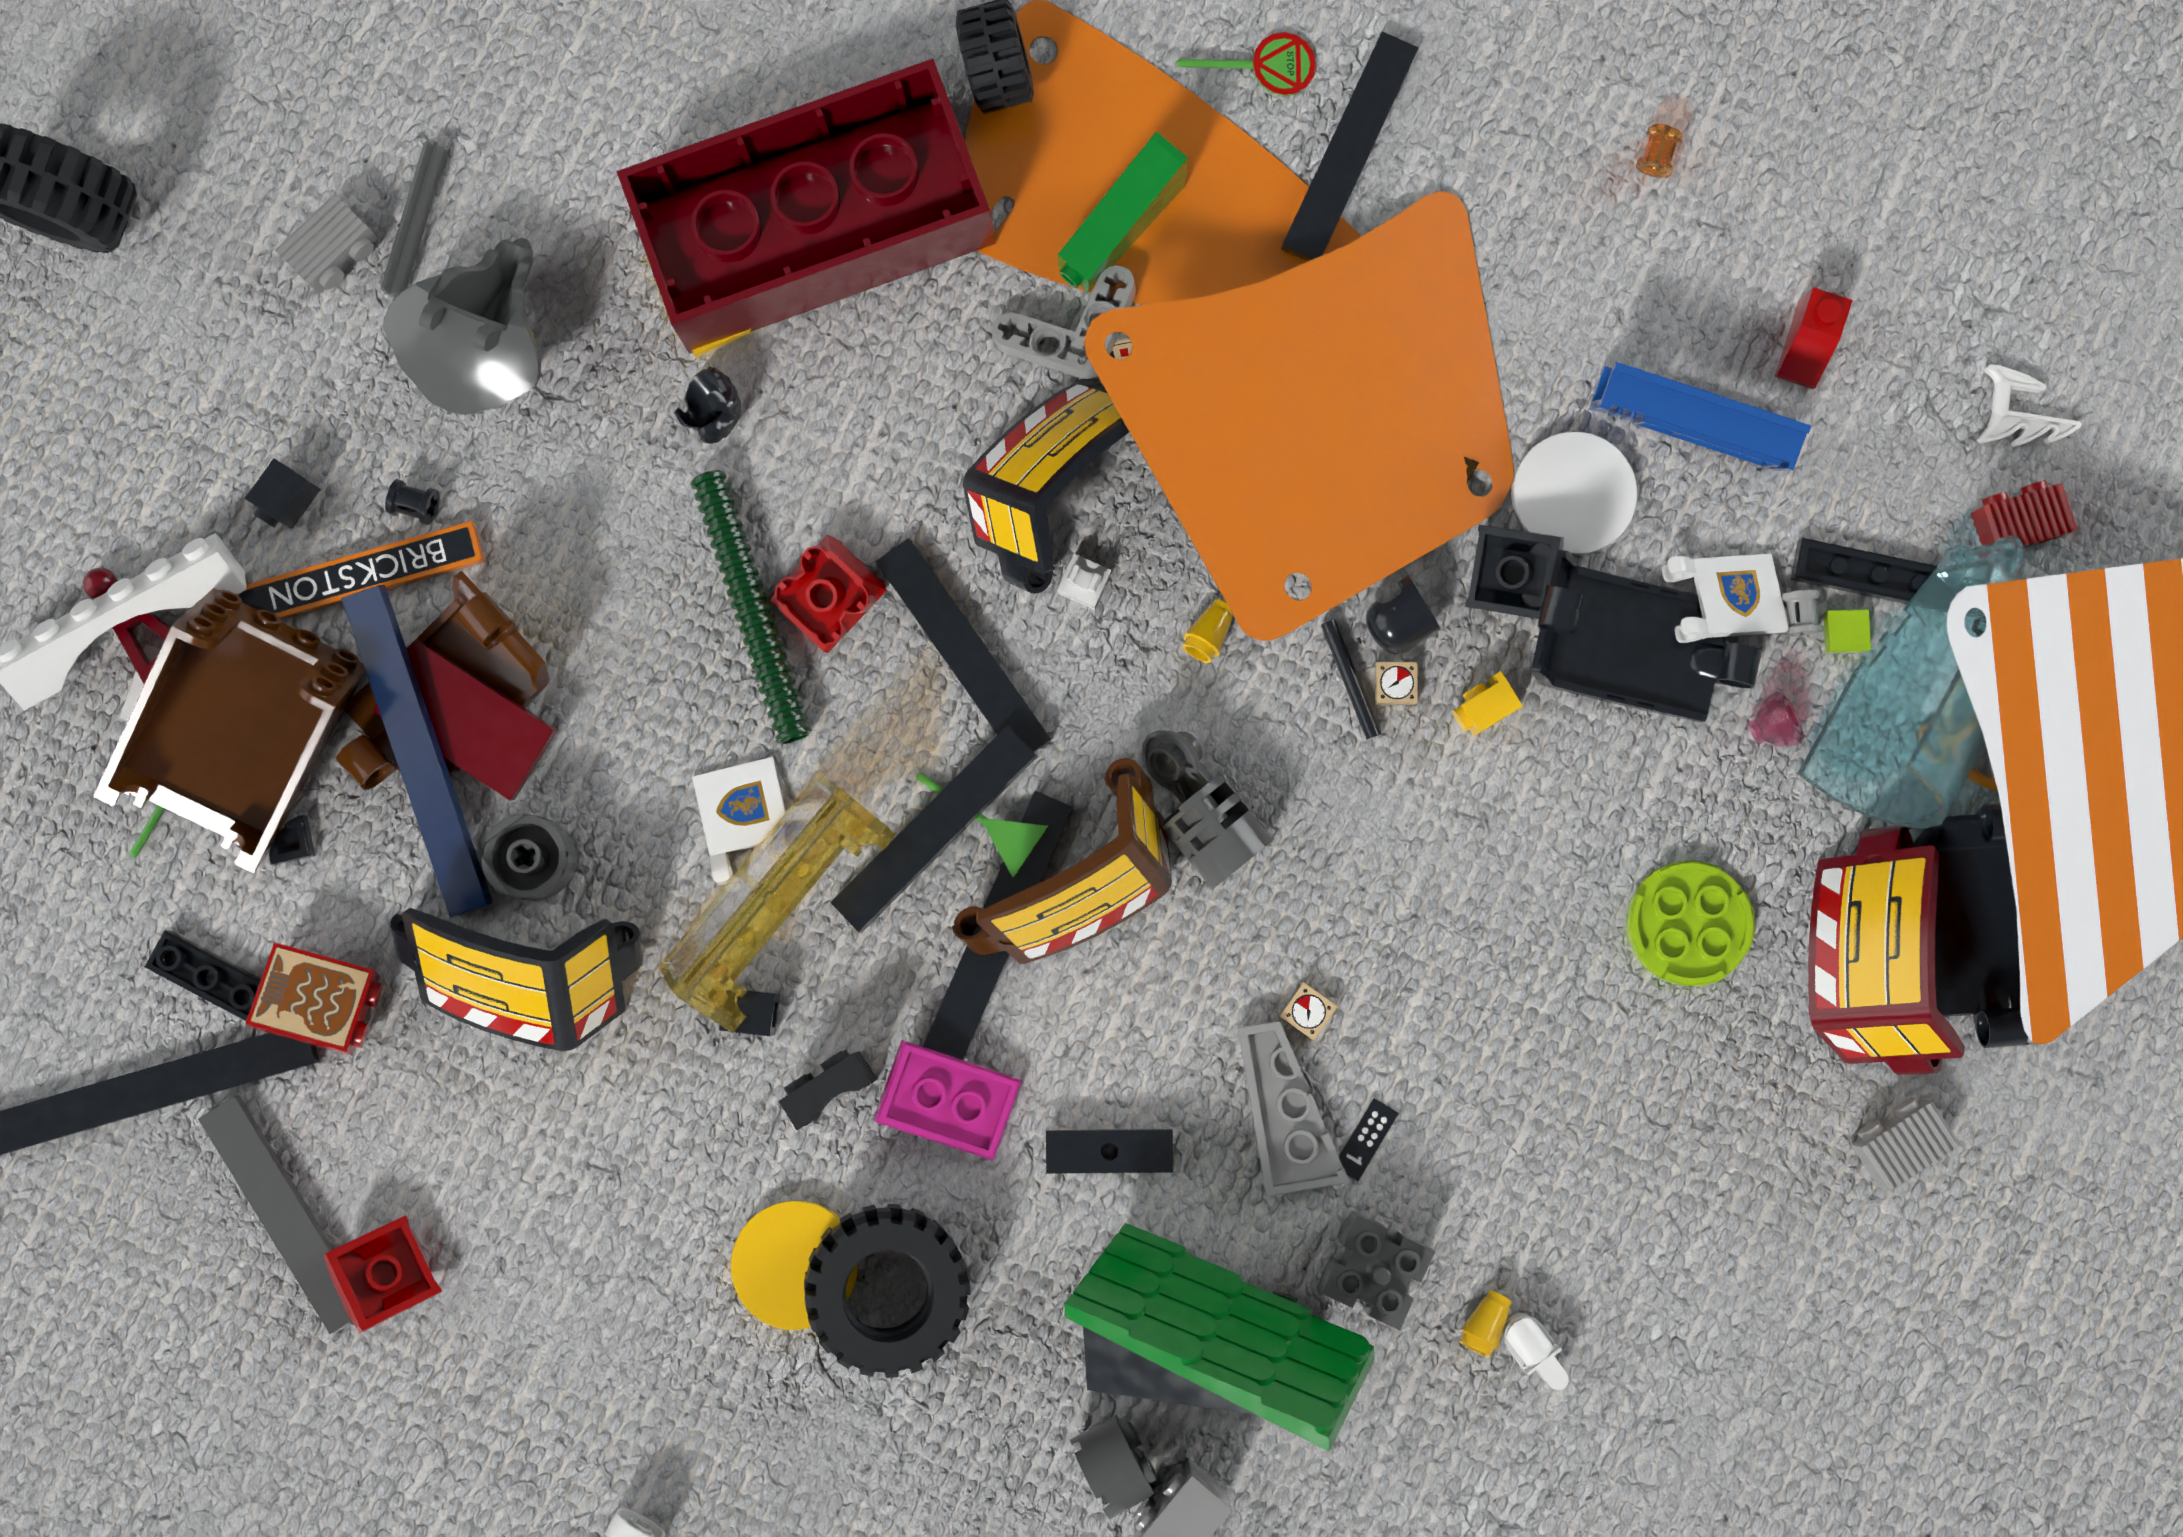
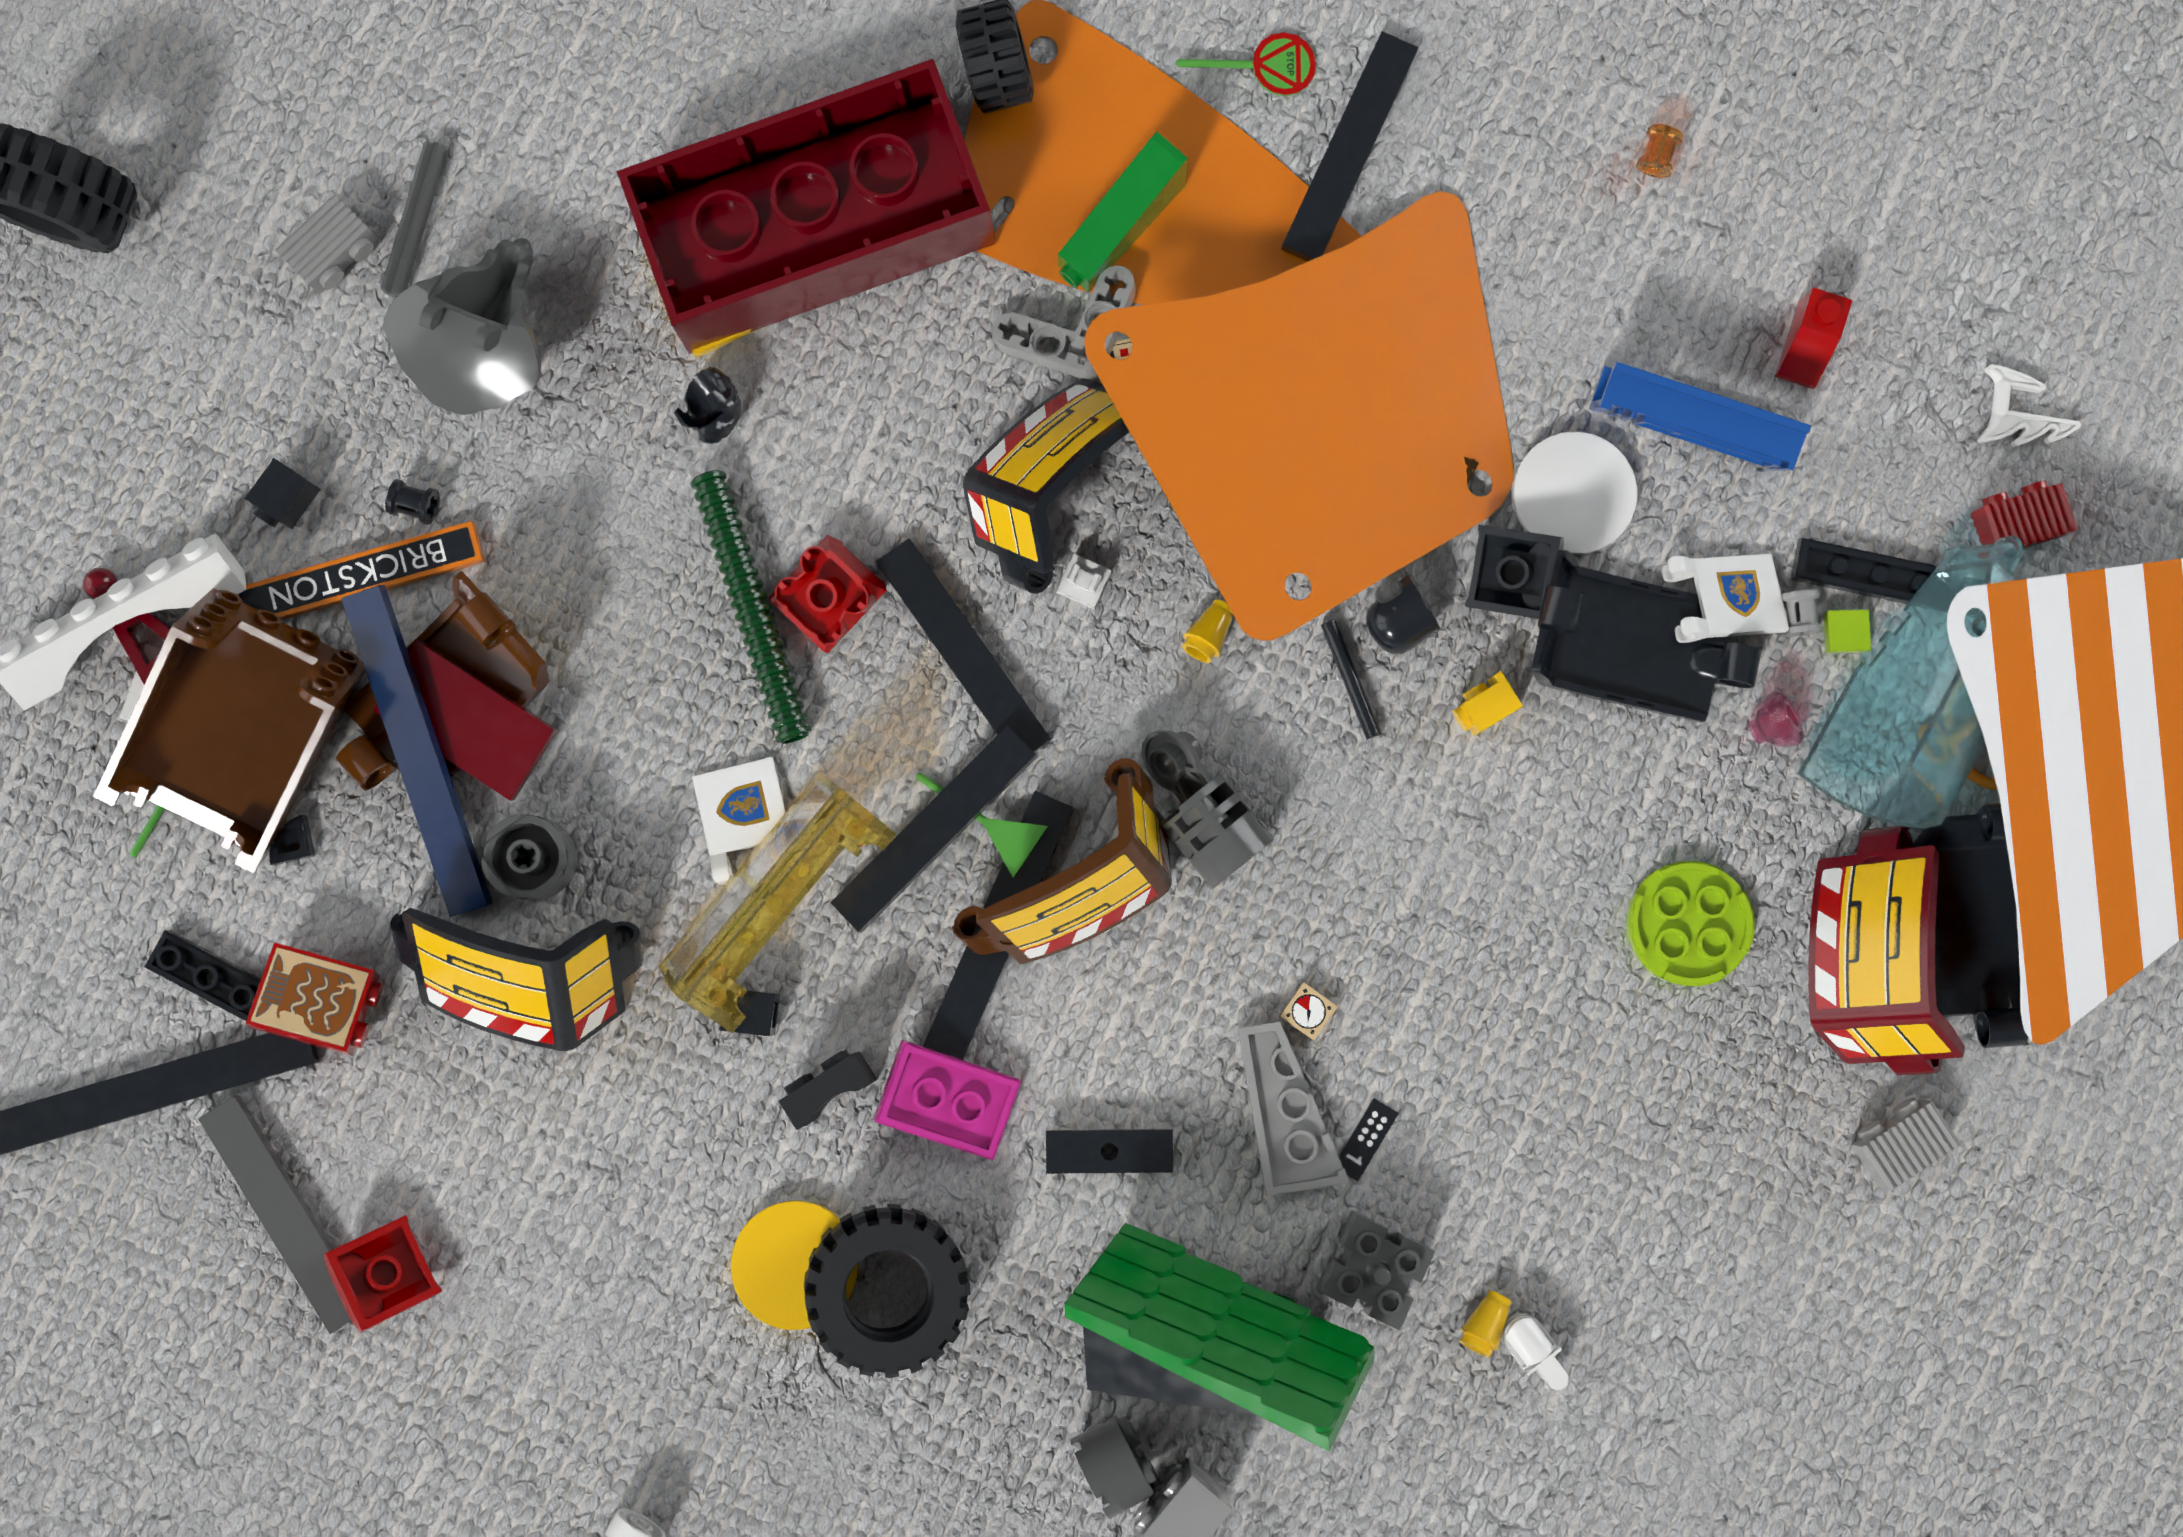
tile [1375,662,1418,705] -> none

